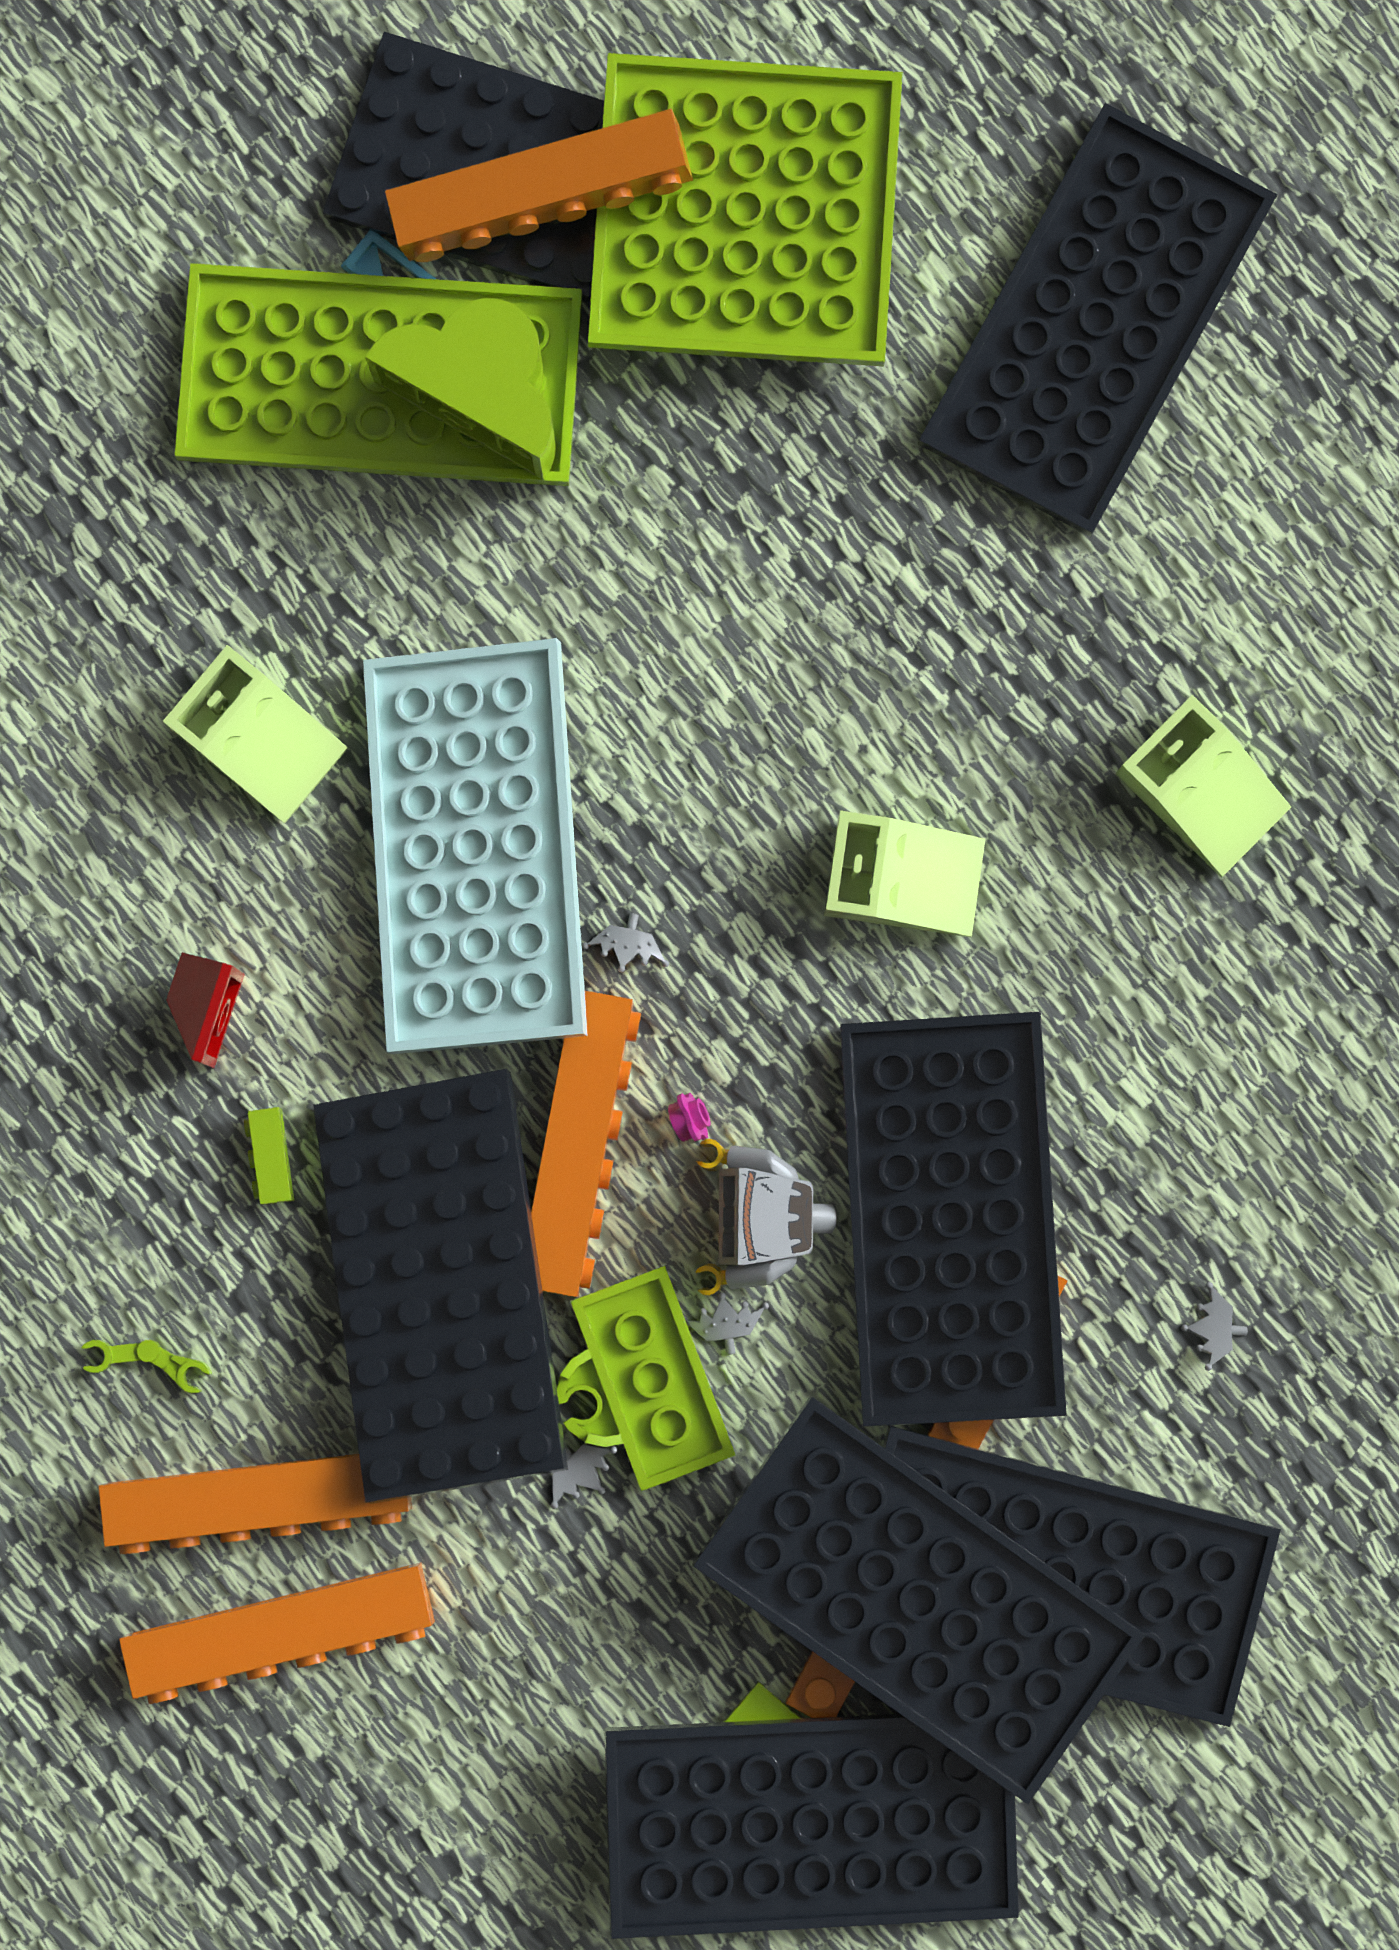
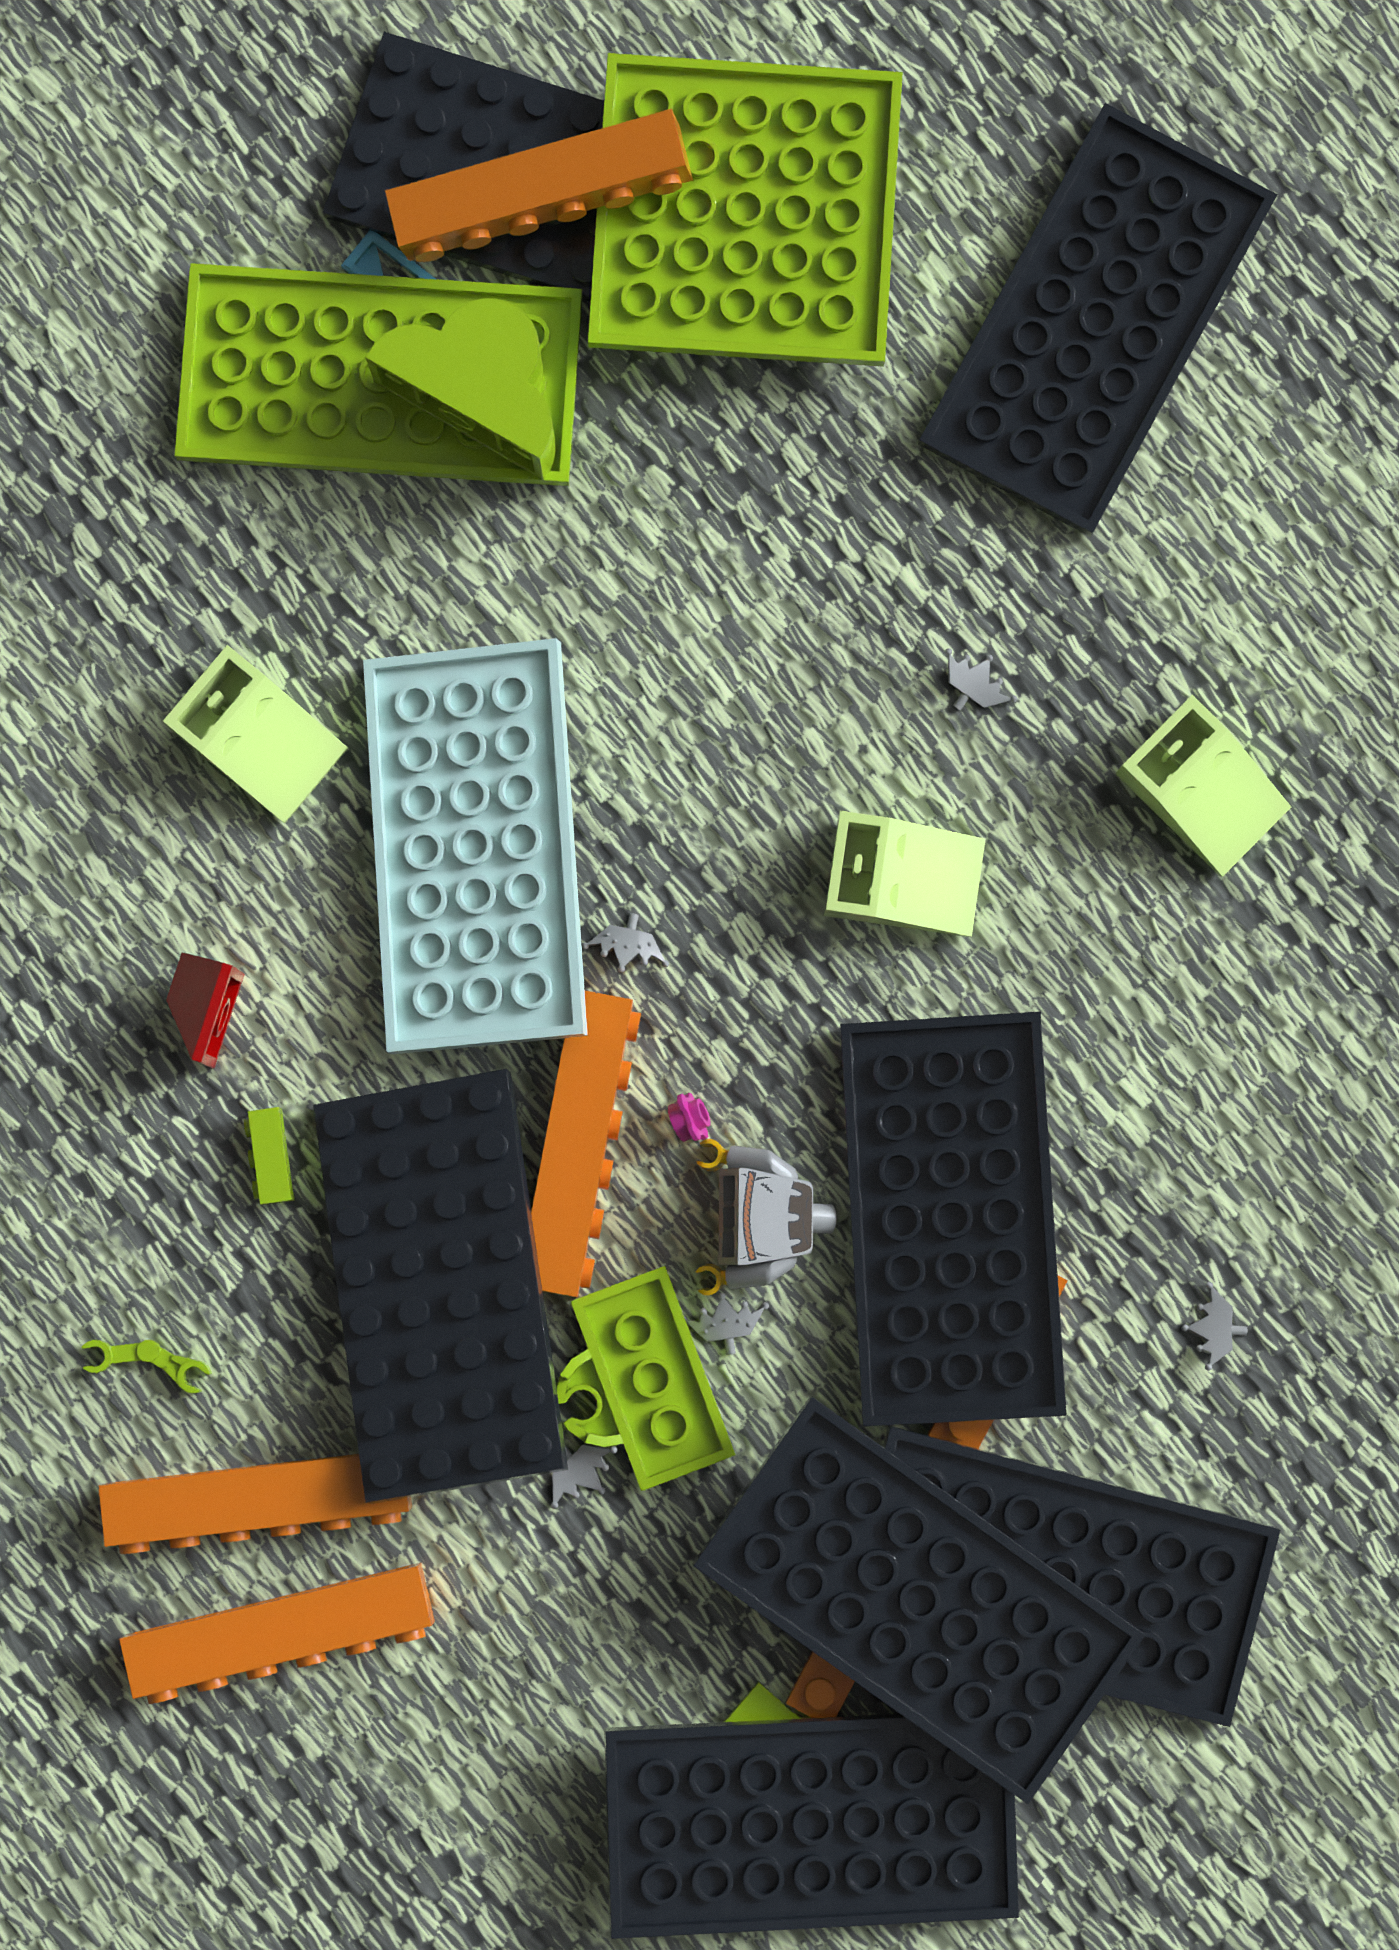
none -> light grey piece [945,648,1018,710]

